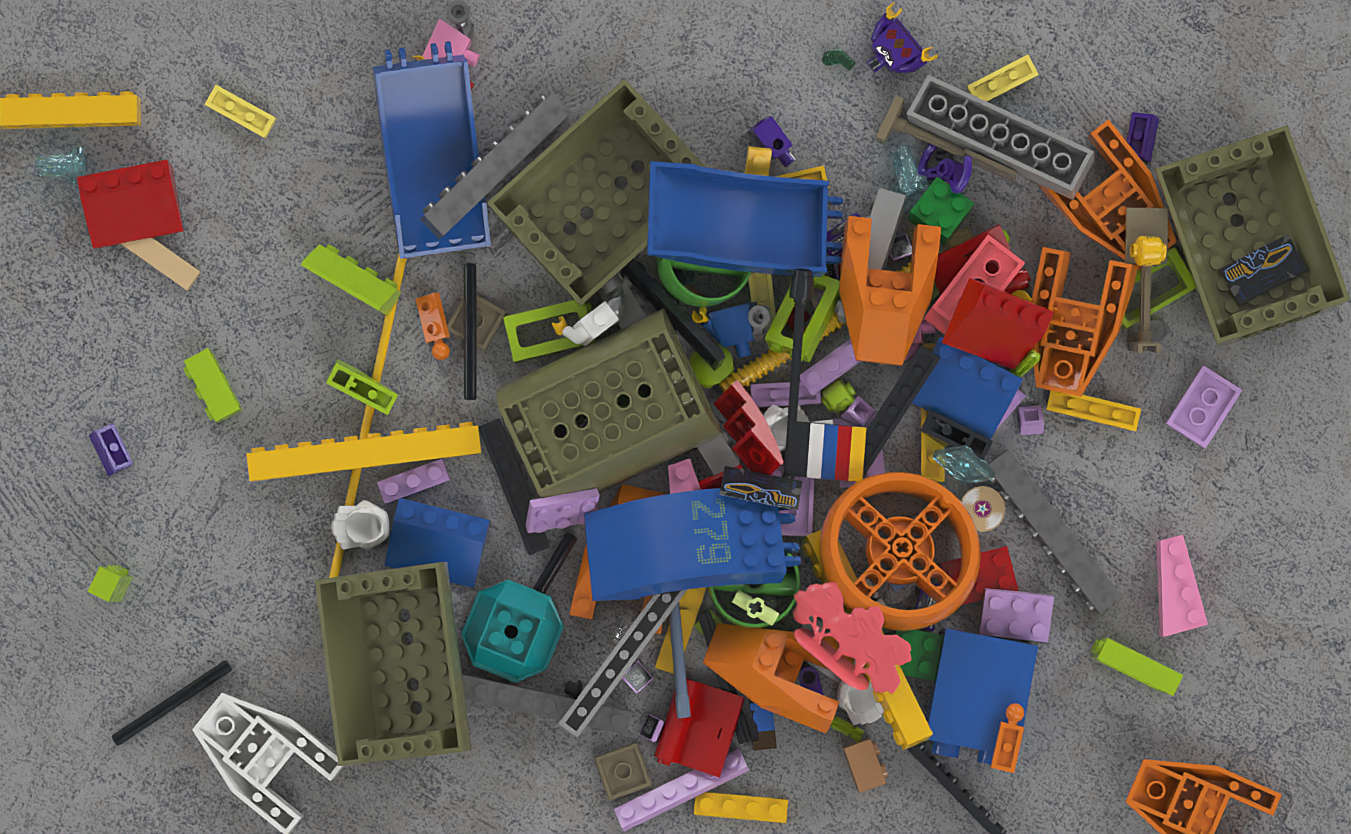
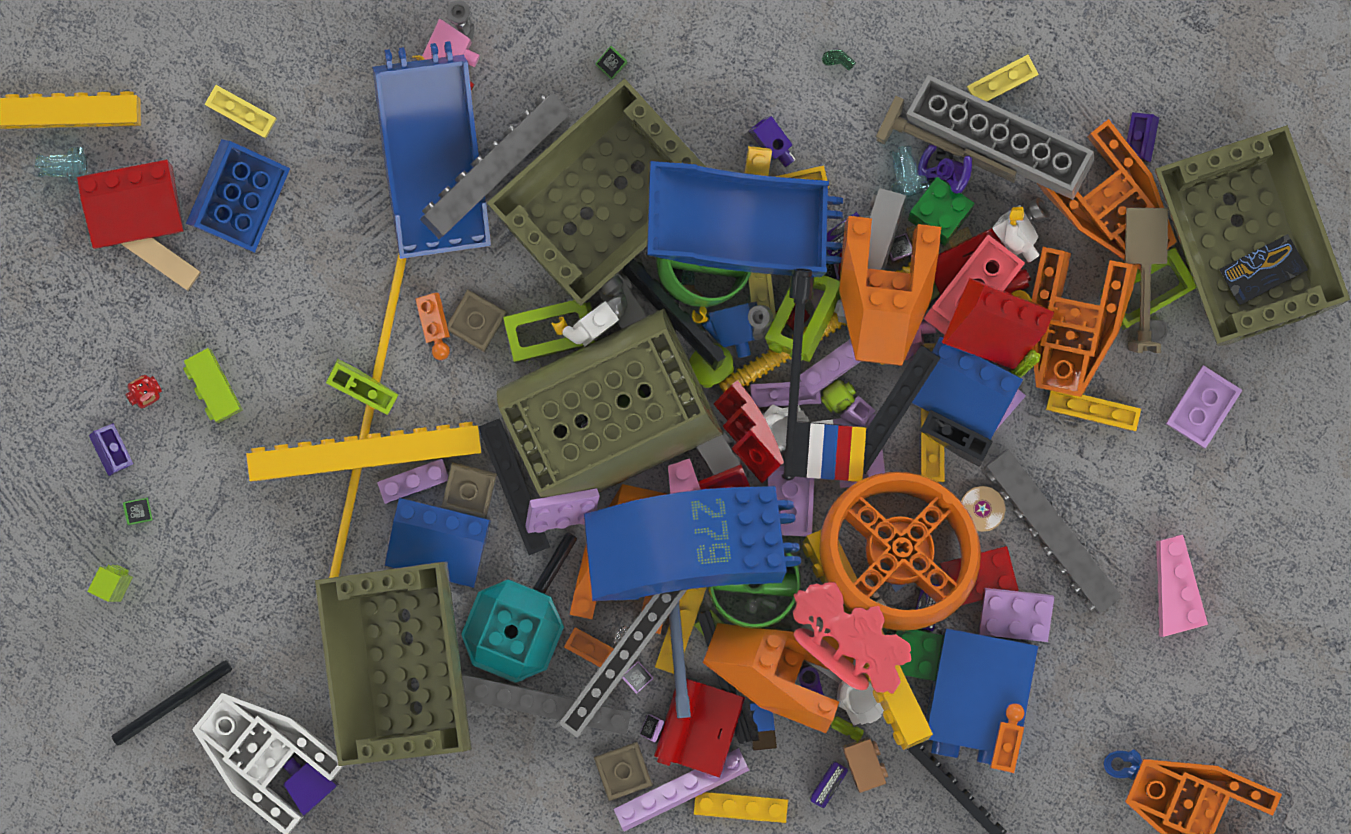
lime slope [300,244,402,316] -> none
white hair [331,500,390,550] -> none
black axle [464,263,477,400] -> none
black piece [564,680,583,699] -> none
black sticker [720,466,803,510] -> none
yellowish green axle [732,590,779,626] -> none
dark purple torso [866,2,938,74] -> none
clear light blue plate [932,445,996,484] -> none
lavender slope [1018,405,1044,435] -> none
lime piece [1090,637,1183,696] -> none
yellow head [1130,236,1167,267] -> none
none -> slope [123,498,153,525]
none -> red head [125,375,162,409]
none -> blue slope [186,139,290,253]
none -> dark purple torso [283,757,339,816]
none -> dark tan tile [441,462,497,519]
none -> orange plate [564,627,614,667]
none -> slope [595,46,628,80]
none -> slope [810,761,848,808]
none -> white torso [992,198,1049,262]
none -> blue piece [1104,749,1142,780]

